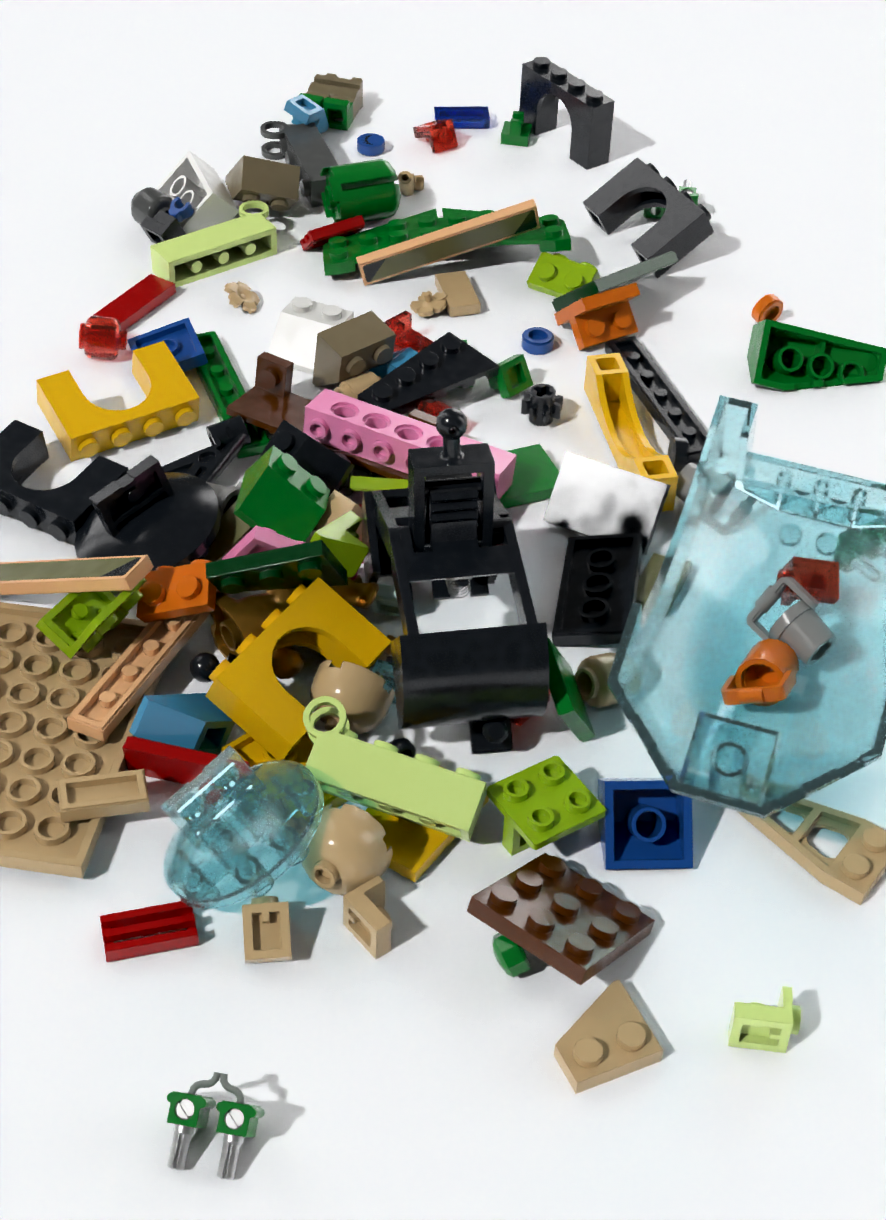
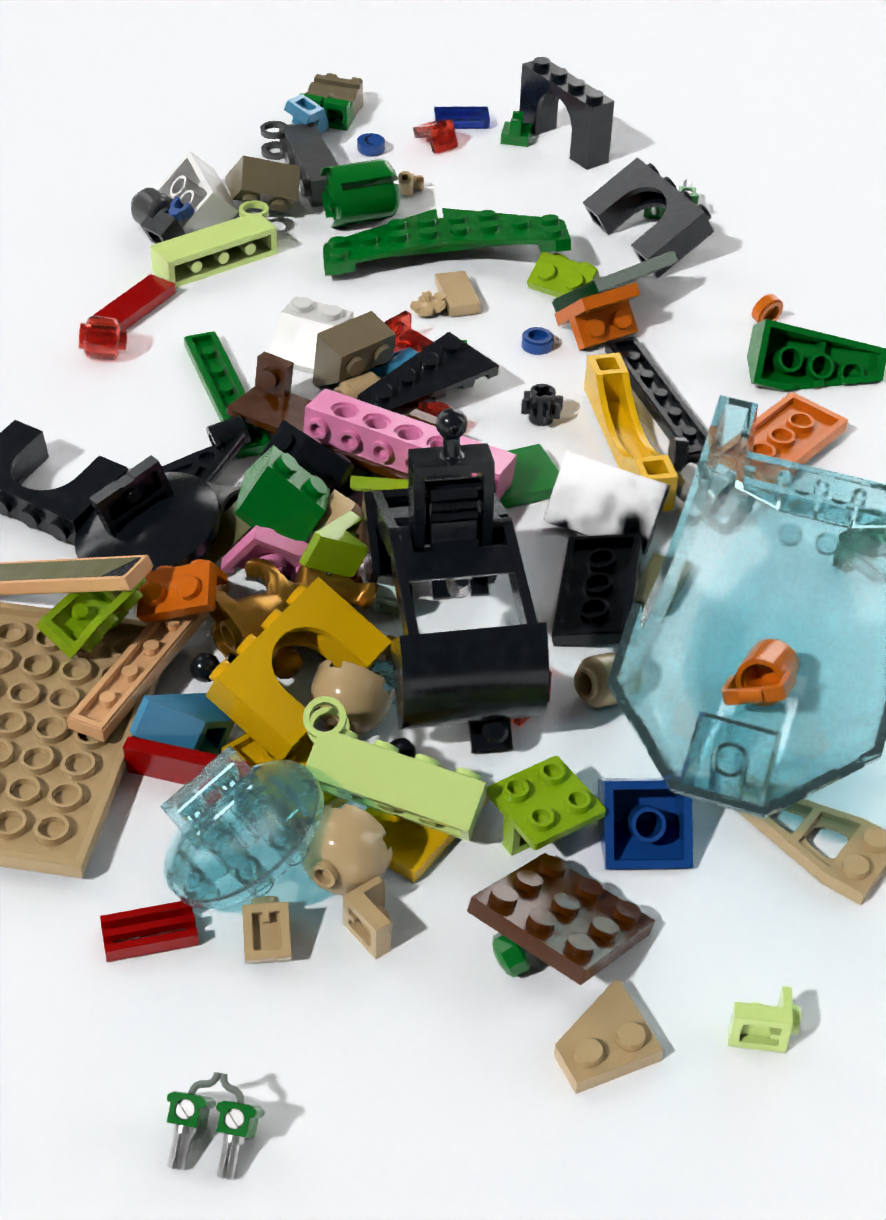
yellow arch [36,341,200,462] -> none
tan tile [56,769,150,823] -> none
blue tile [127,317,208,372] -> none
dark green wing [206,540,348,594] -> none
tan plant [224,281,260,314] -> none
red tile [300,215,366,251] -> none
tile [356,199,540,286] -> none
green tile [488,354,534,398] -> none
green tile [548,638,596,742] -> none
light grey piece [746,577,836,666] -> none
clear red bracket [776,556,839,606] -> none
none -> orange plate [712,392,849,492]

